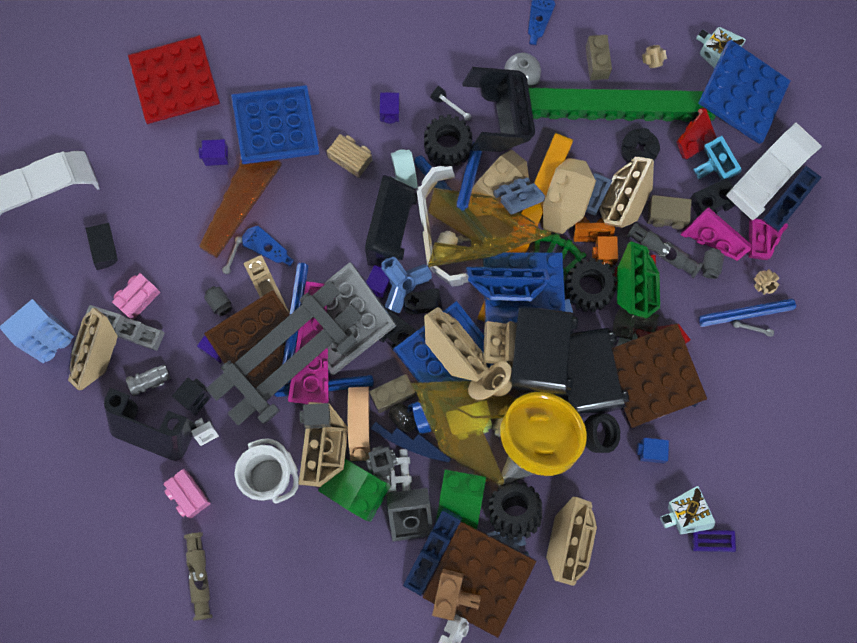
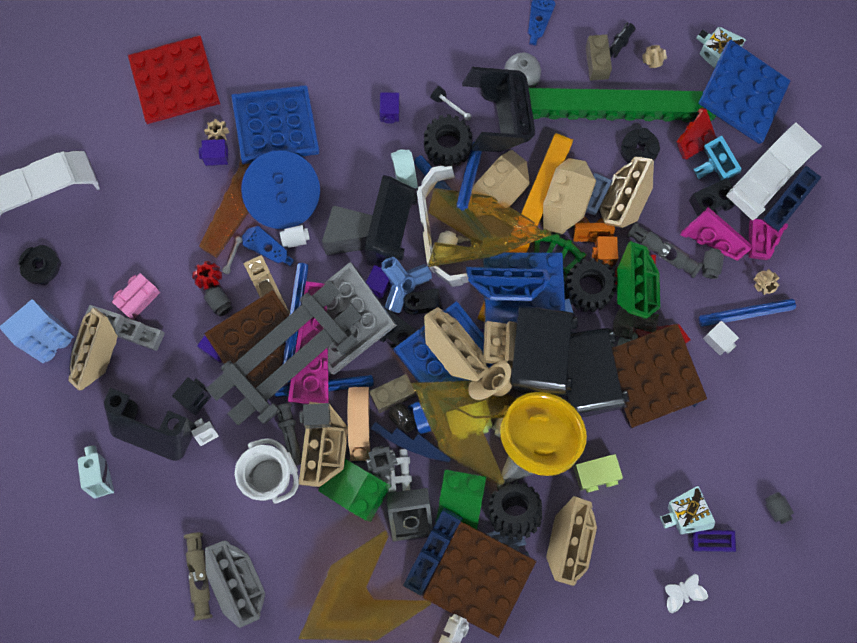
black brick [86,223,118,270] -> none
light grey axle [125,364,171,396] -> none
bright pink brick [164,469,211,519] -> none
tan brick [327,134,372,178] -> none
medium nougat brick [432,569,481,621] -> none
sand blue plate [493,177,545,215] -> none
black tyre [584,414,620,453] -> none
blue brick [637,438,669,464] -> none
dark tan brick [647,195,691,229] -> none
light grey hinge [733,320,774,337] -> none
none -> black plate [18,245,61,285]
none -> light aqua torso [77,446,114,499]
none -> red piece [192,261,222,290]
none -> tan gear [204,119,230,141]
none -> light grey wedge [205,540,265,628]
none -> blue plate [241,150,320,229]
none -> dark grey pin [277,403,302,466]
none -> white brick [280,225,310,248]
none -> clear yellow windscreen [298,530,431,641]
none -> dark grey slope [322,205,373,255]
none -> yellowish green brick [573,454,623,493]
none -> black pin [609,22,636,58]
none -> white piece [665,574,708,613]
none -> white brick [703,321,739,355]
none -> dark grey brick [765,492,794,525]

